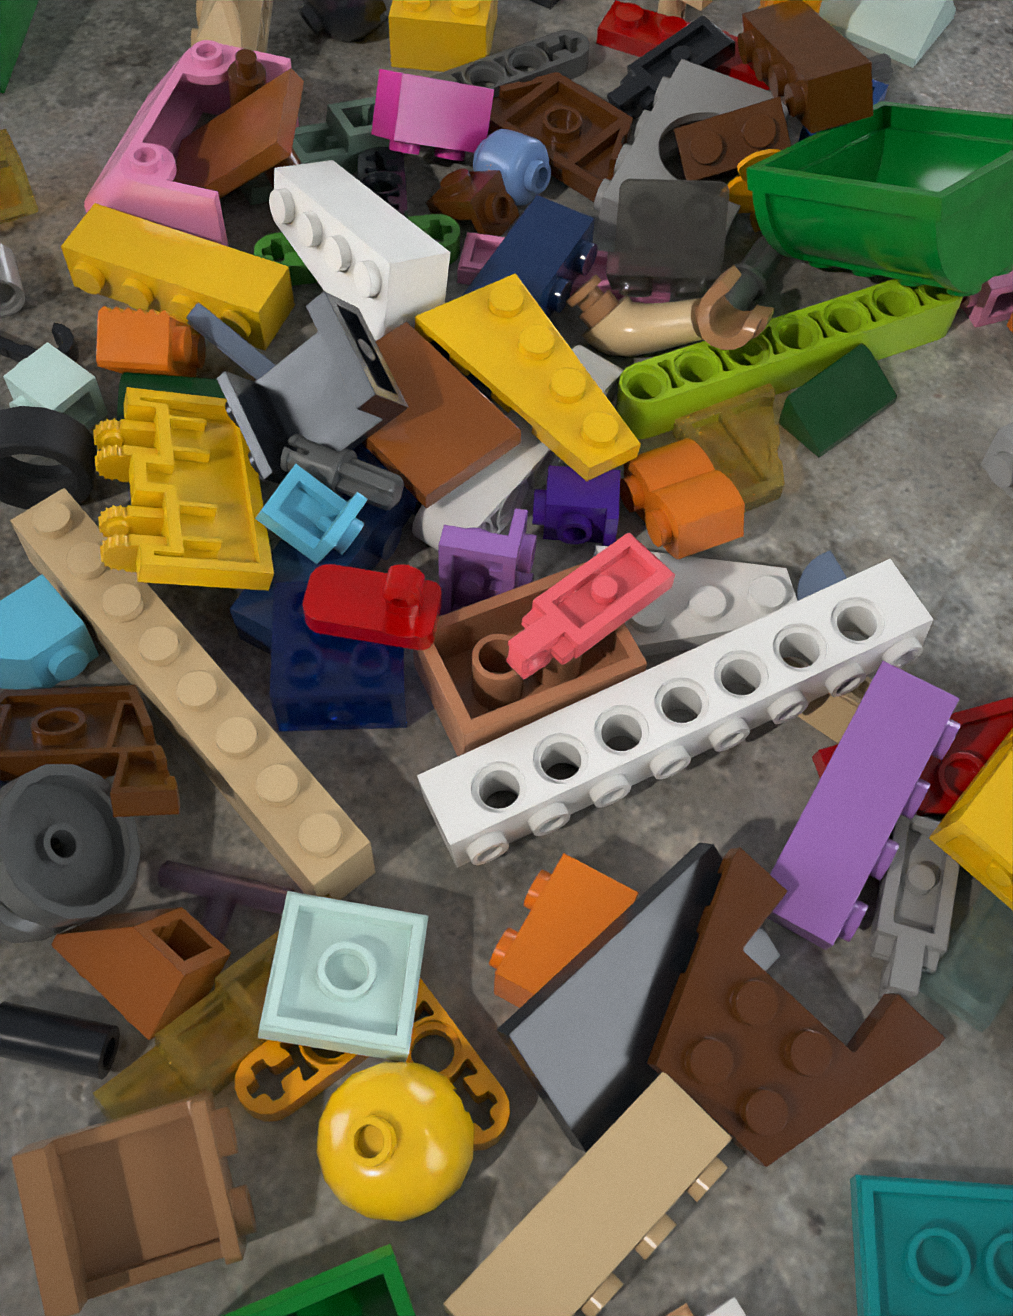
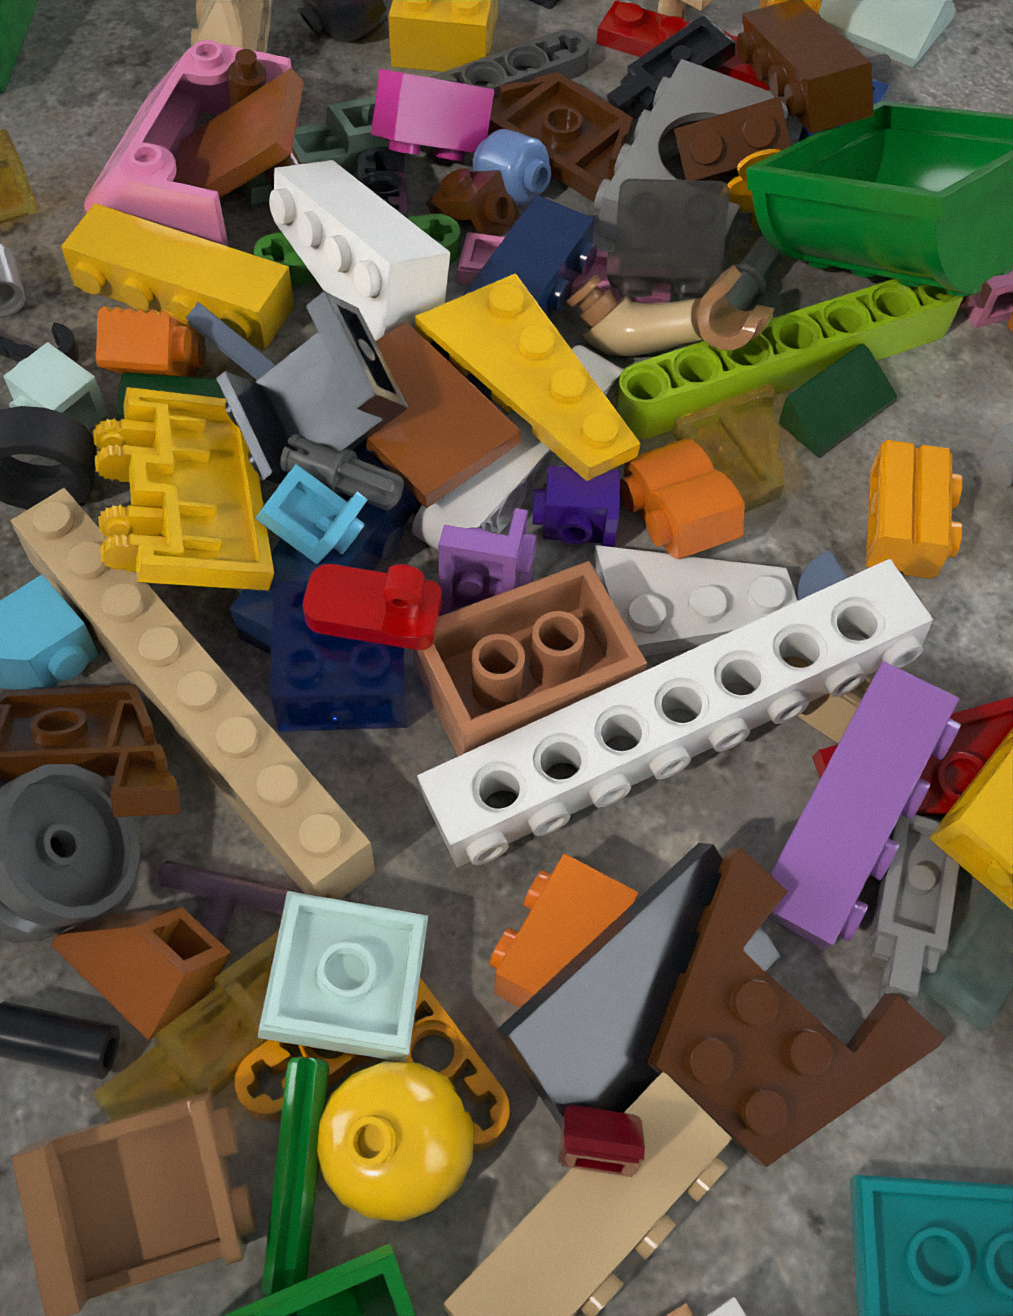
coral hinge [506,533,675,679] -> none
none -> green axle [261,1057,329,1297]
none -> dark red slope [558,1105,645,1177]
none -> light orange brick [866,440,962,579]

